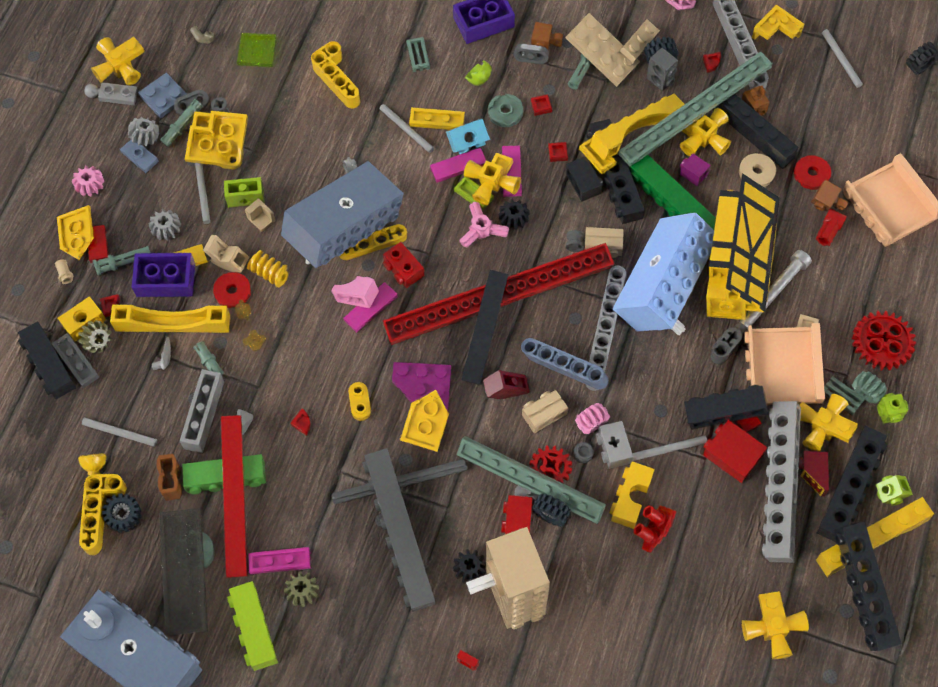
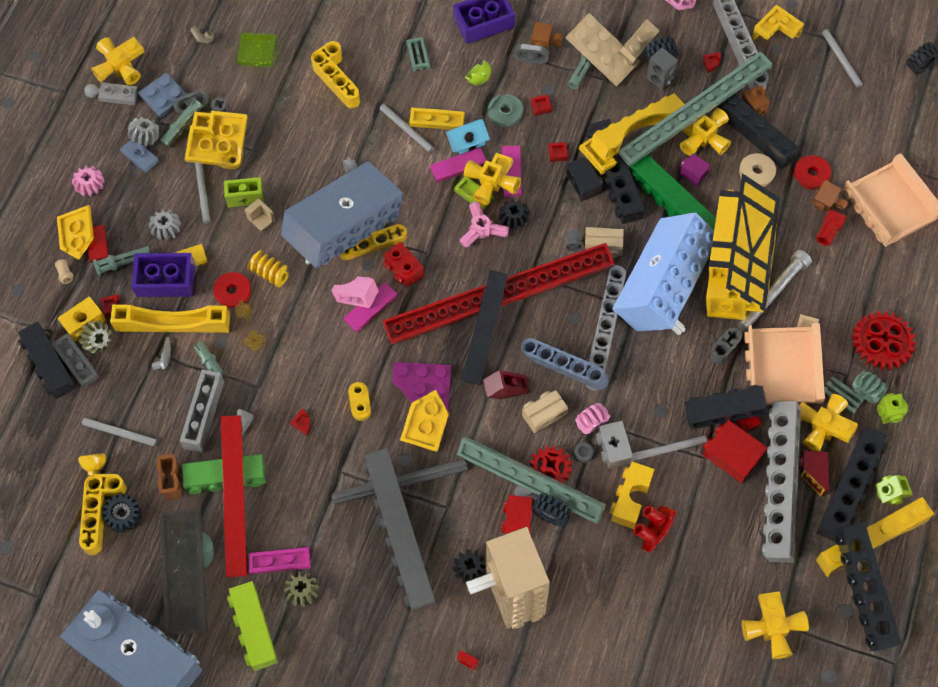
tan brick [203,235,249,272] -> none

